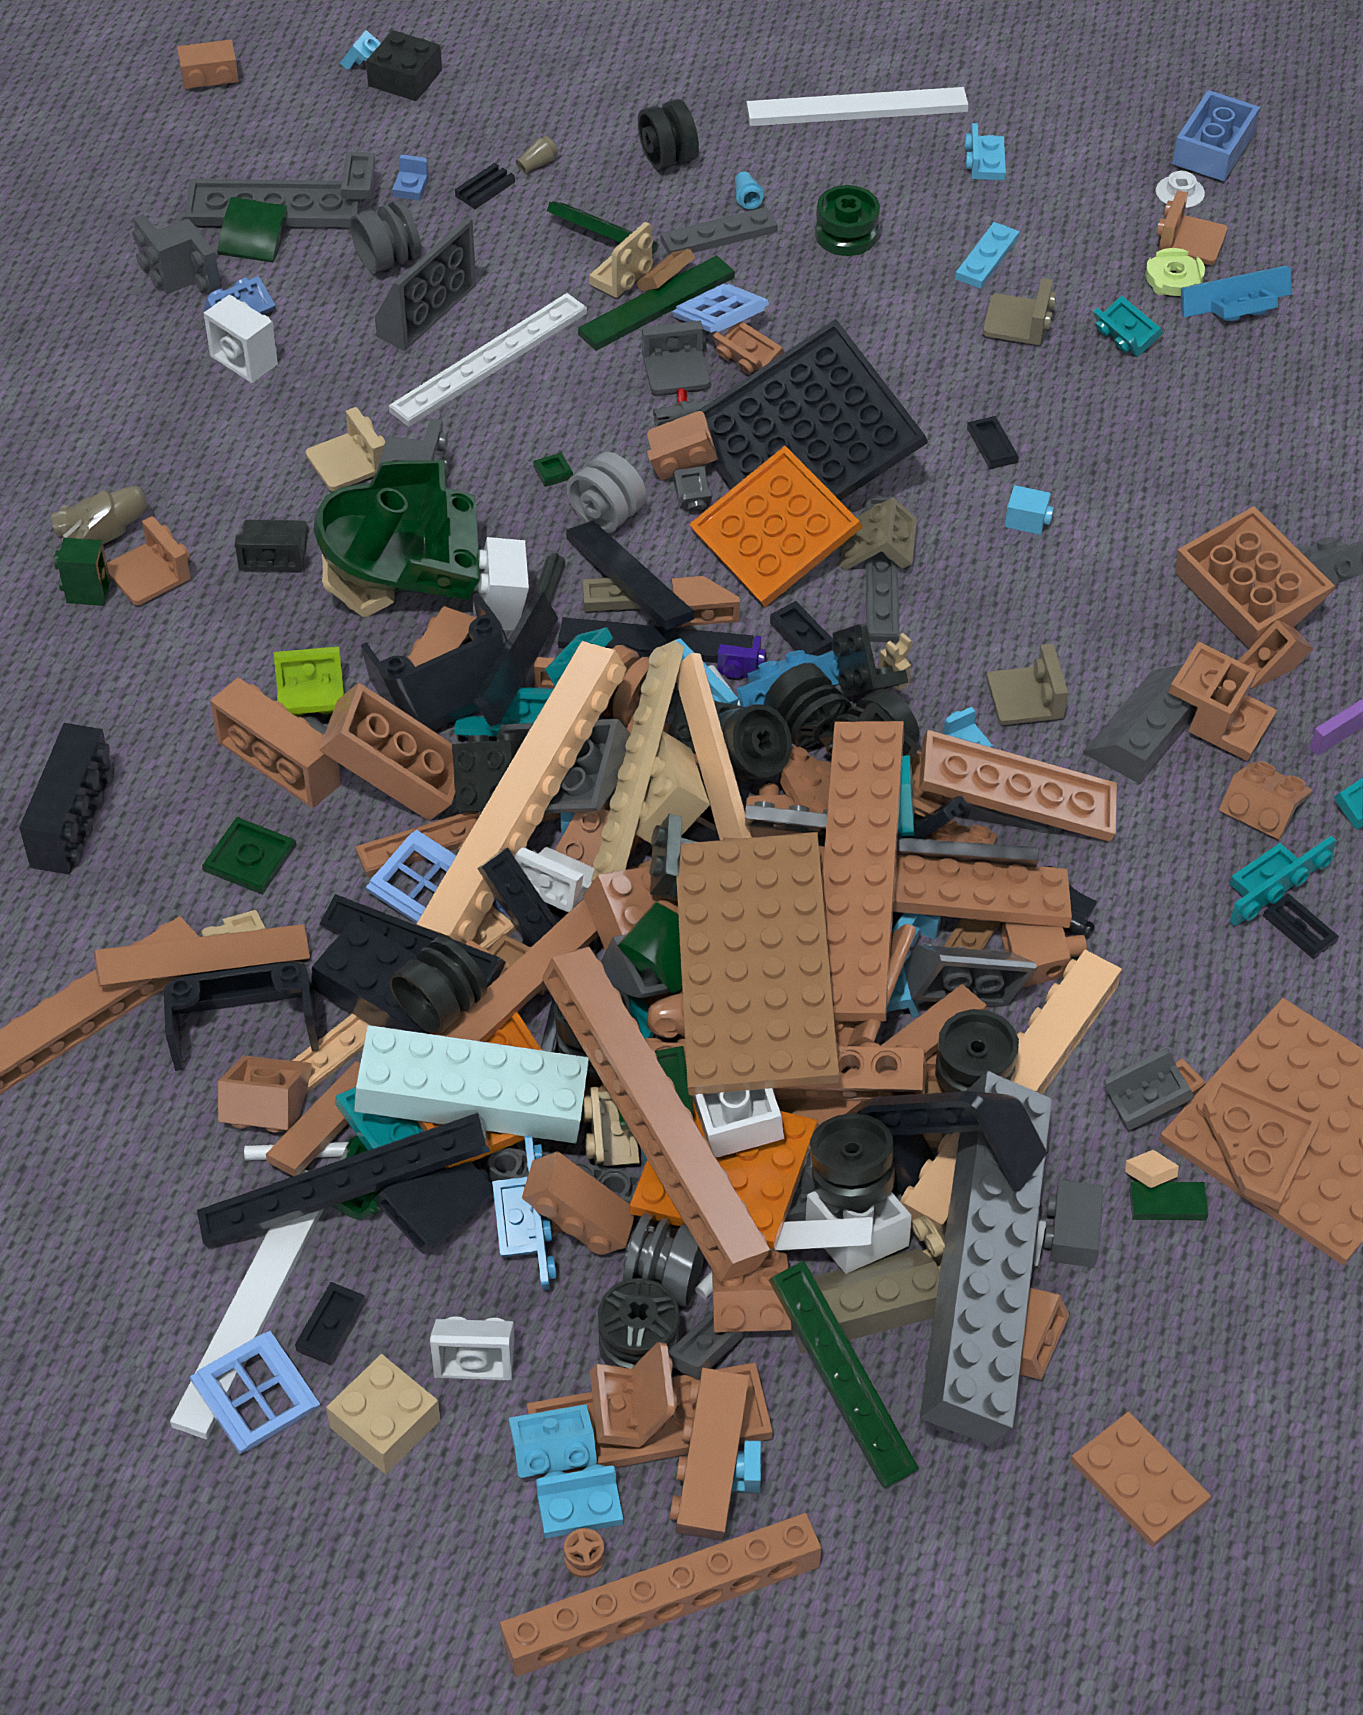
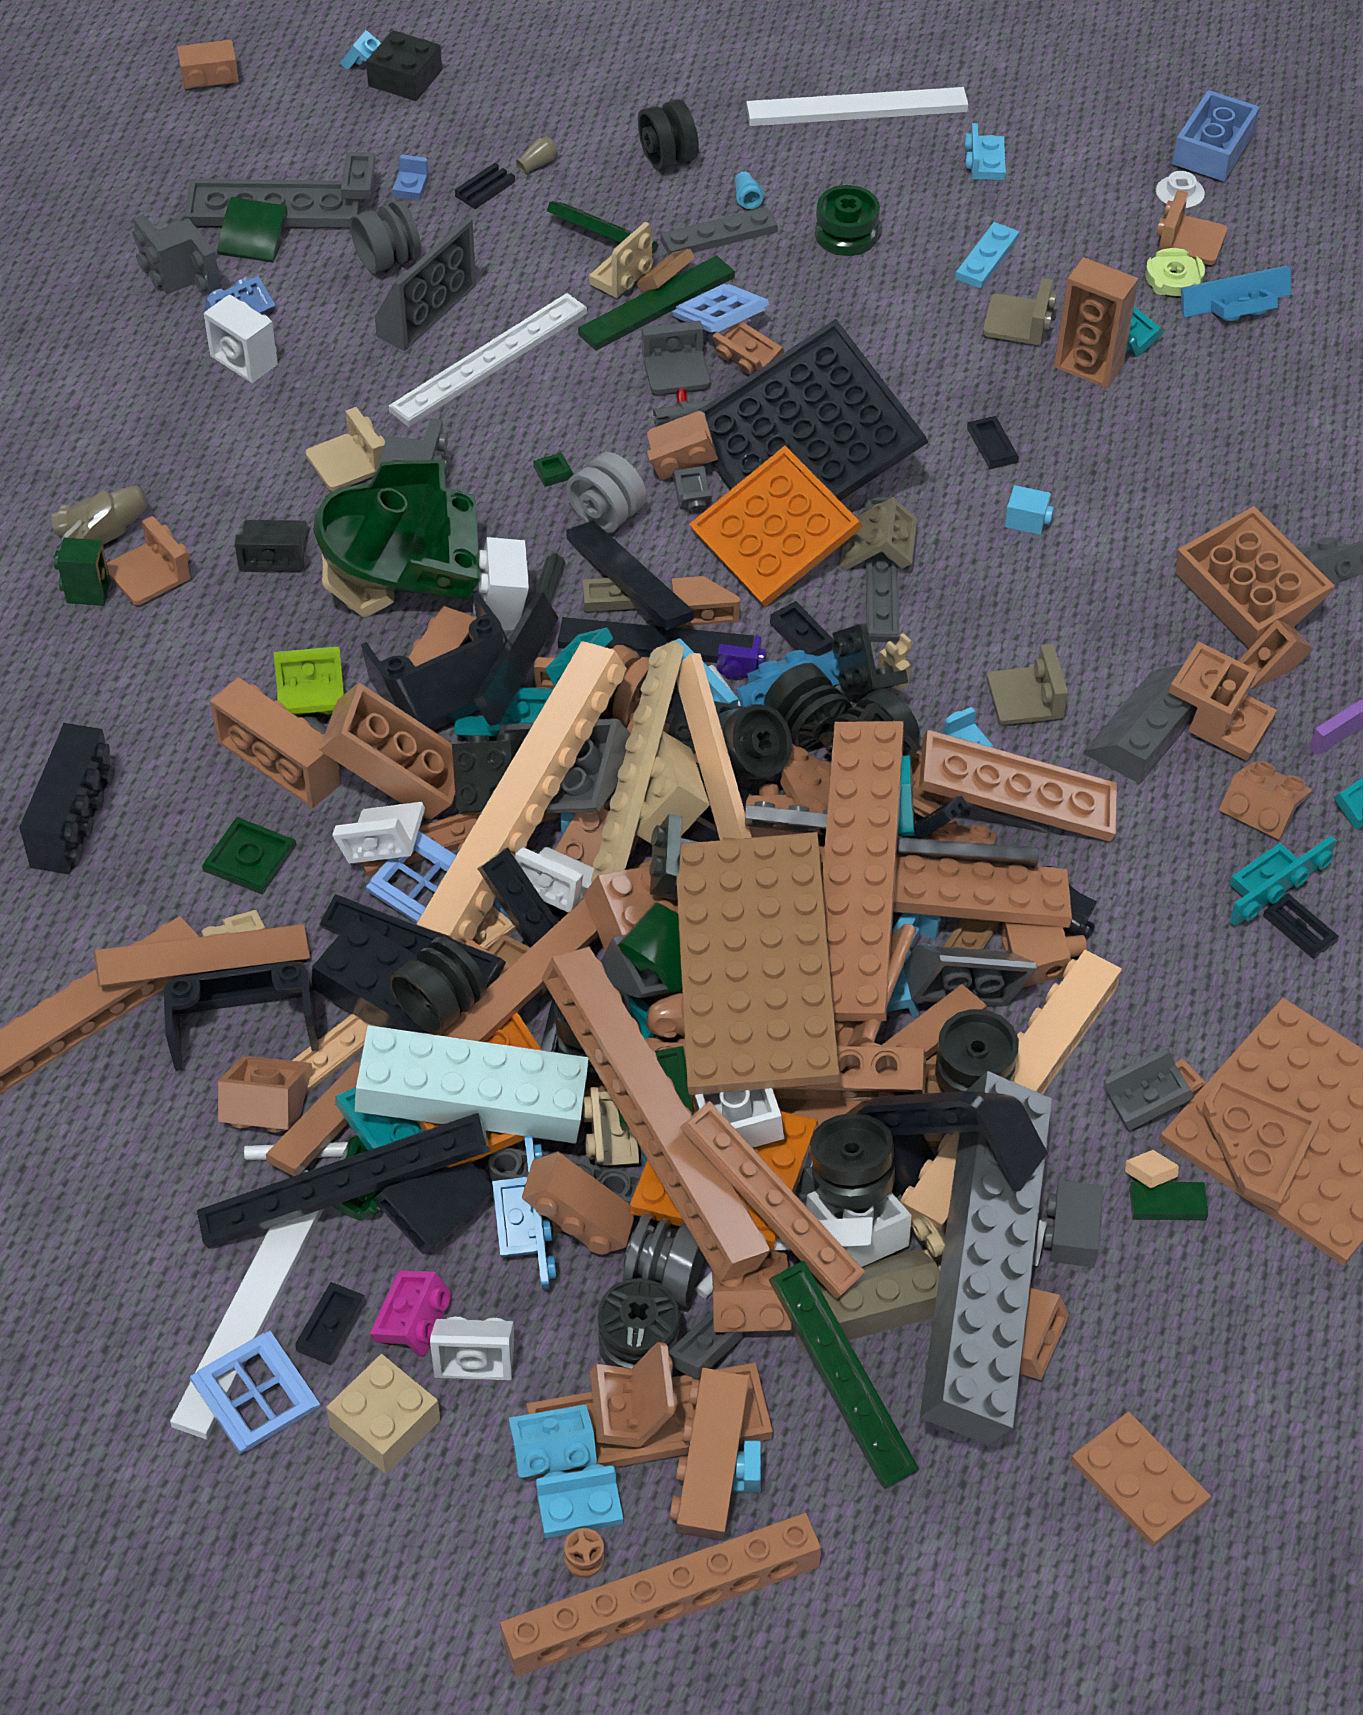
none -> white bracket [332,802,425,864]
none -> dark pink bracket [369,1270,452,1356]
none -> nougat tile [680,1101,865,1299]
none -> nougat brick [1054,257,1139,388]

